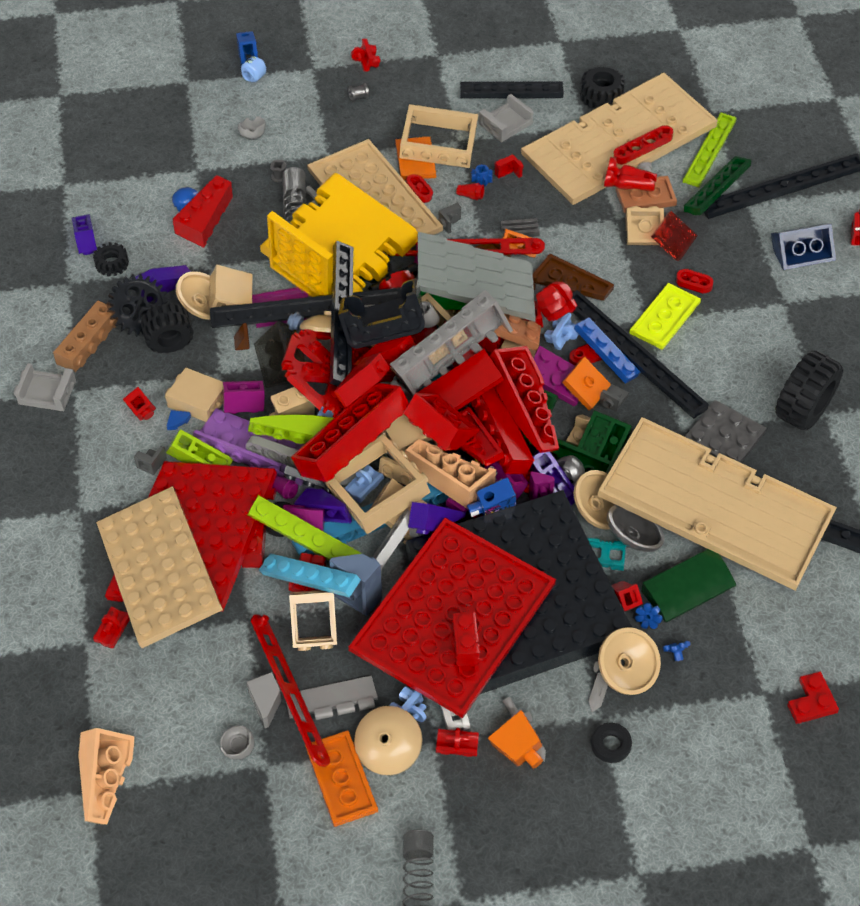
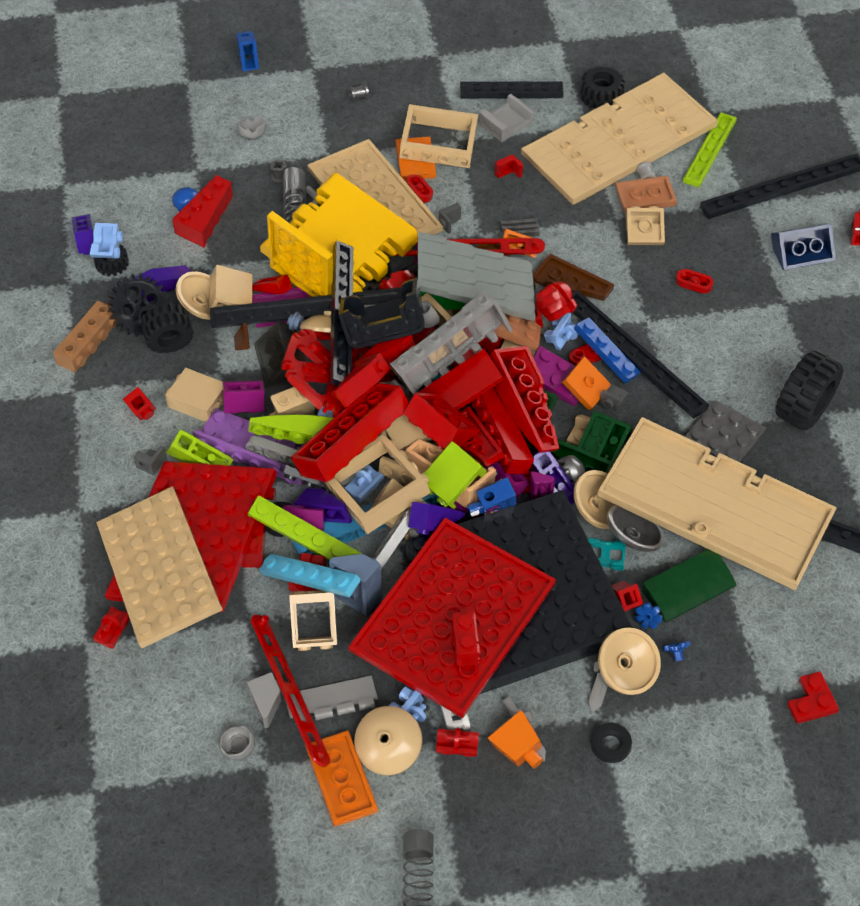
light grey panel [14,363,76,411] -> none
light nougat wedge [79,728,135,825] -> none
blue tile [167,410,191,430] -> none
light blue head [241,56,266,82] -> none
magenta cone [272,476,299,499] -> none
red hips [351,38,380,72] -> none
red cone [457,183,484,201] -> none
blue gear [471,165,493,186] -> none
red piece [604,157,657,192] -> none
red beam [613,125,673,164] -> none
neon yellow tile [629,283,701,350] -> none
clear red plate [651,211,698,261] -> none
dark green plate [684,156,751,216] -> none
none -> light blue cylinder [90,223,123,258]
none -> red slope [252,274,292,295]
none -> lime panel [424,441,487,509]

